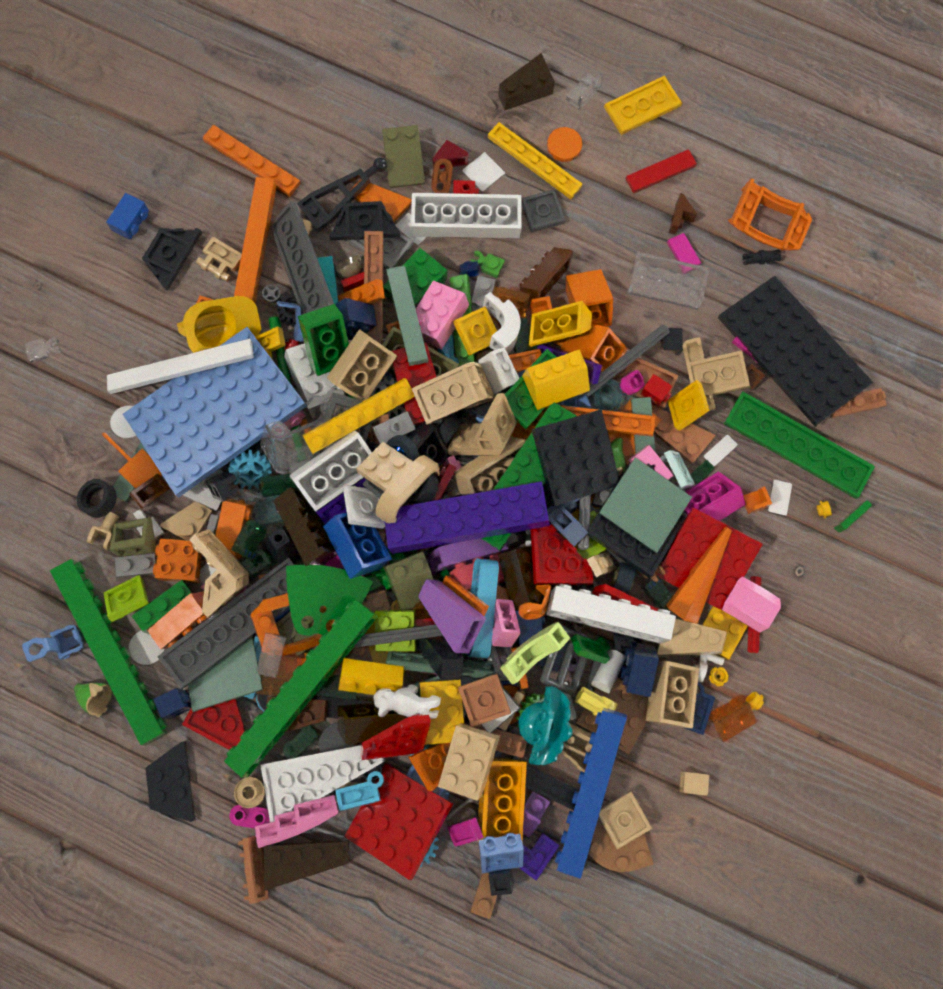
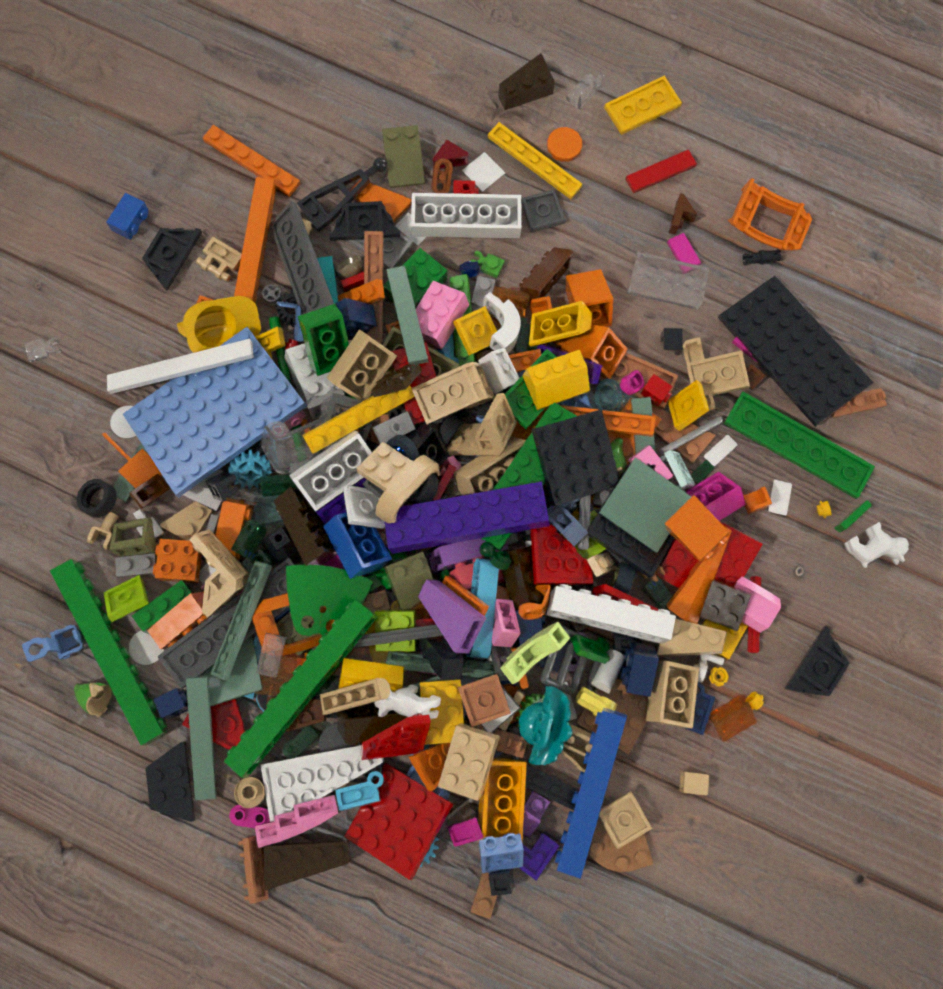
dark grey axle [584,324,670,397] -> none
none -> sand green tile [186,676,217,800]
none -> sand green tile [210,561,272,681]
none -> tan brick [320,678,390,715]
none -> dark brown plate [371,364,422,397]
none -> dark green plate [479,542,512,570]
none -> light grey bar [659,416,723,455]
none -> orange slope [665,495,729,562]
none -> dark brown plate [700,579,752,631]
none -> black wing [784,626,850,696]
none -> white animal [844,522,909,568]

